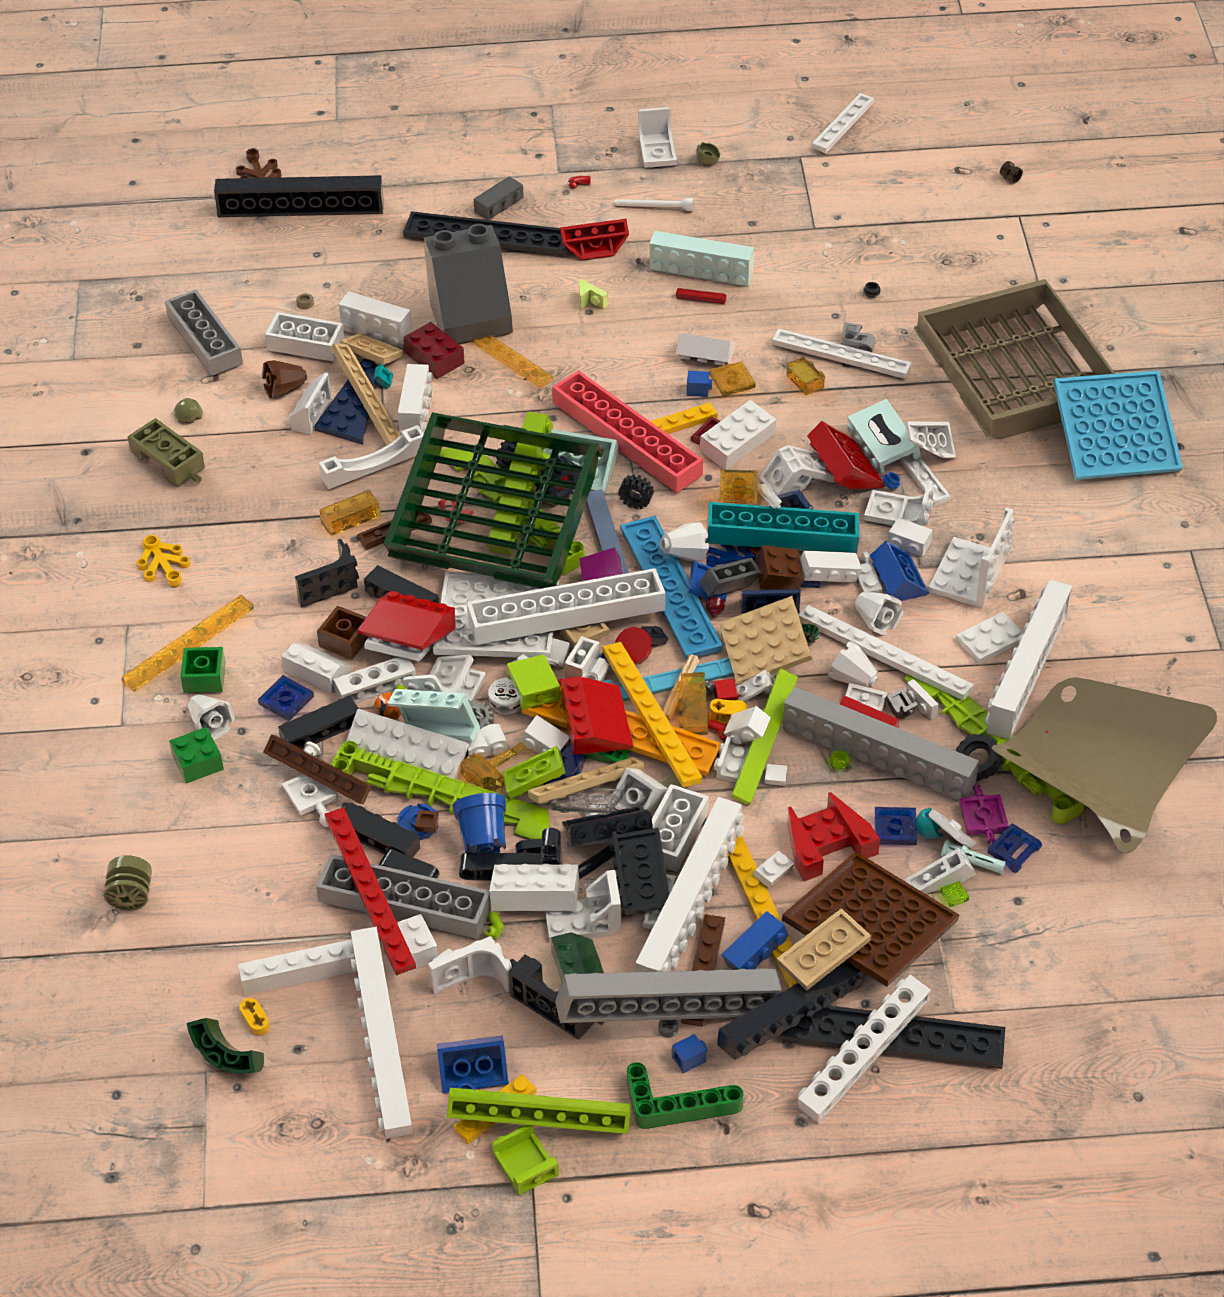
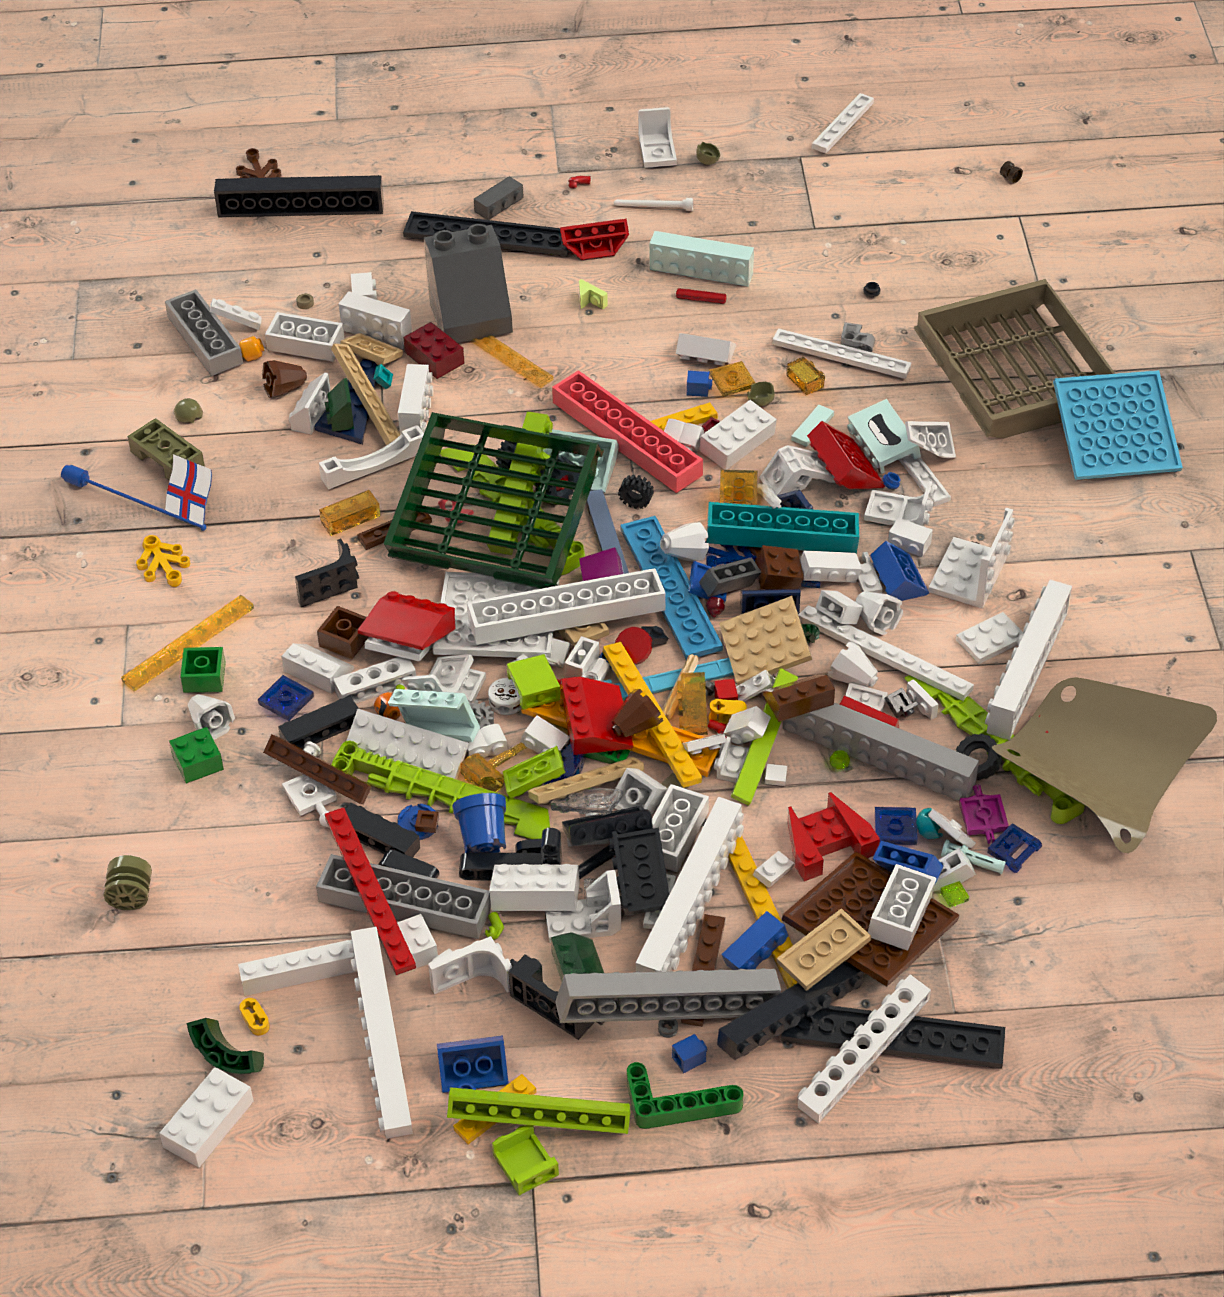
black brick [364,565,439,604] -> none
none -> flag [61,455,212,531]
none -> white brick [159,1067,254,1168]
none -> white plate [209,299,262,330]
none -> light orange head [239,336,265,362]
none -> dark green slope [325,378,354,431]
none -> white brick [351,272,377,300]
none -> reddish brown cone [611,688,664,737]
none -> white brick [664,419,704,452]
none -> white plate [682,734,726,754]
none -> olive hair [747,381,775,407]
none -> reddish brown slope [762,674,835,722]
none -> light aqua tile [791,405,834,447]
none -> white brick [816,590,863,624]
none -> white brick [868,864,936,951]
none -> blue brick [873,841,943,884]

